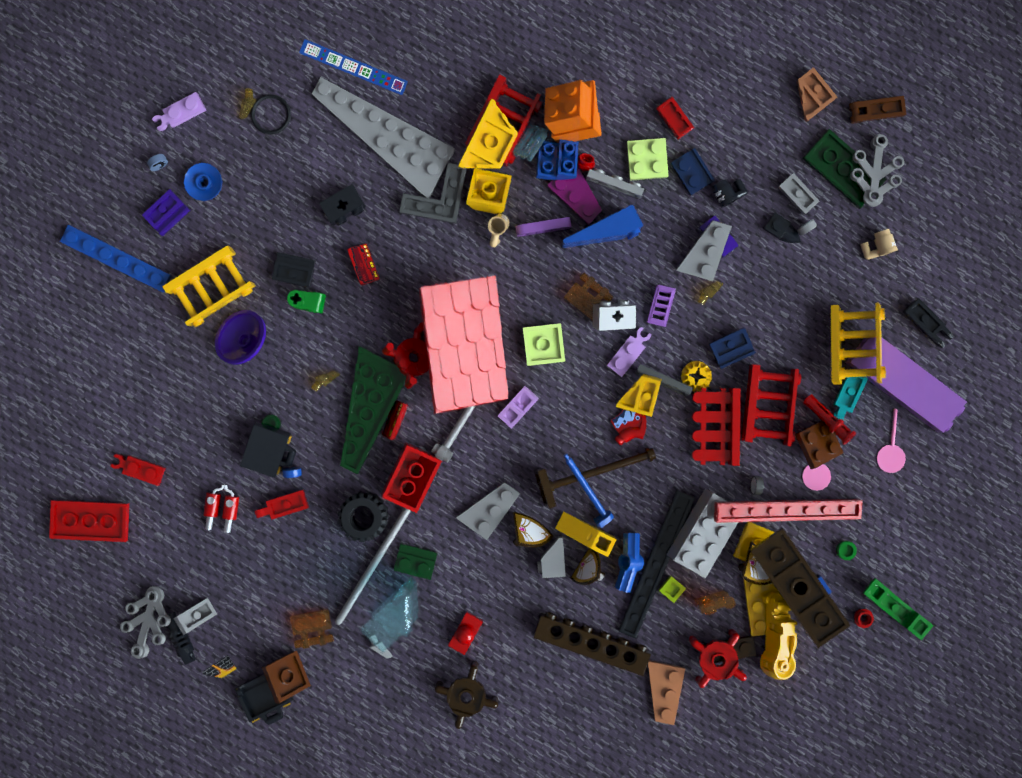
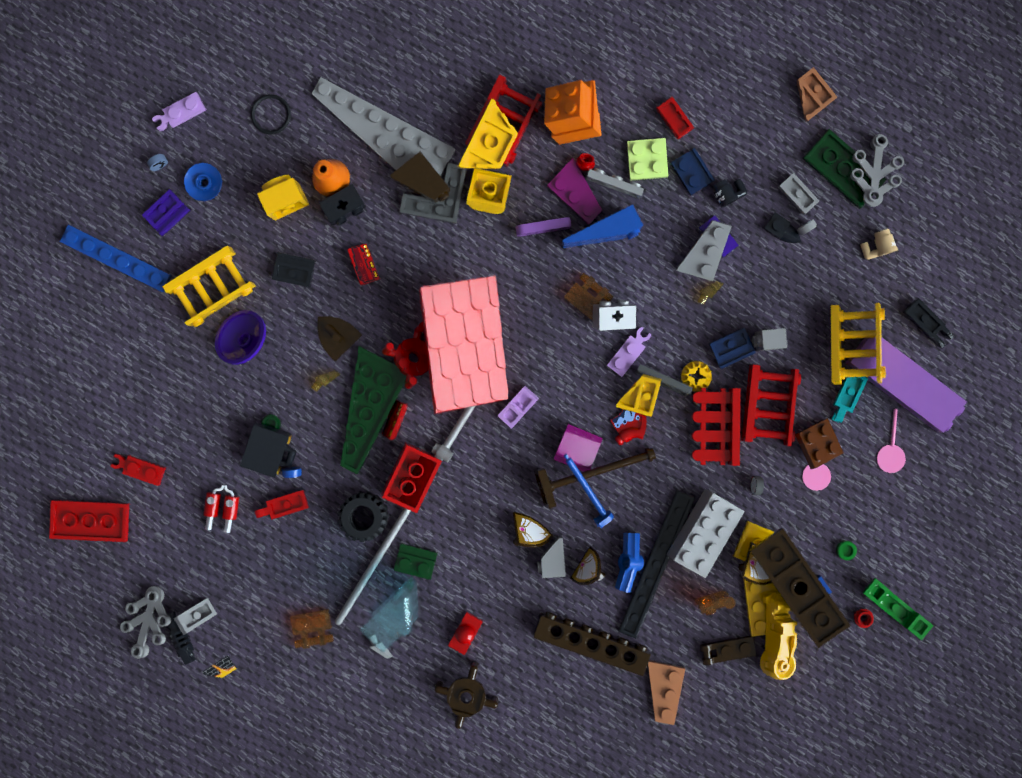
black piece [234,674,293,725] -> none
clear yellow bar [239,89,256,119] -> none
reddish brown plate [262,650,311,703] -> none
green piece [287,290,326,314] -> none
sticker [299,39,408,95] -> none
light grey wing [456,482,520,540] -> none
tan piece [488,214,509,247] -> none
clear light blue tile [513,124,549,162] -> none
yellowish green plate [523,323,565,366] -> none
blue slope [536,139,578,180] -> none
yellow slope [555,511,616,557] -> none
medium lavender slope [647,285,676,327] -> none
lime plate [658,575,686,603] -> none
red plate [689,629,747,688] -> none
tile [714,499,863,523] -> none
red pin [803,394,856,445] -> none
reddish brown plate [849,96,907,124] -> none
none -> yellow piece [257,175,309,221]
none -> orange cone [312,159,350,197]
none -> dark brown shield [317,316,362,362]
none -> dark brown slope [390,151,451,203]
none -> magenta slope [554,424,603,472]
none -> light grey brick [752,328,787,351]

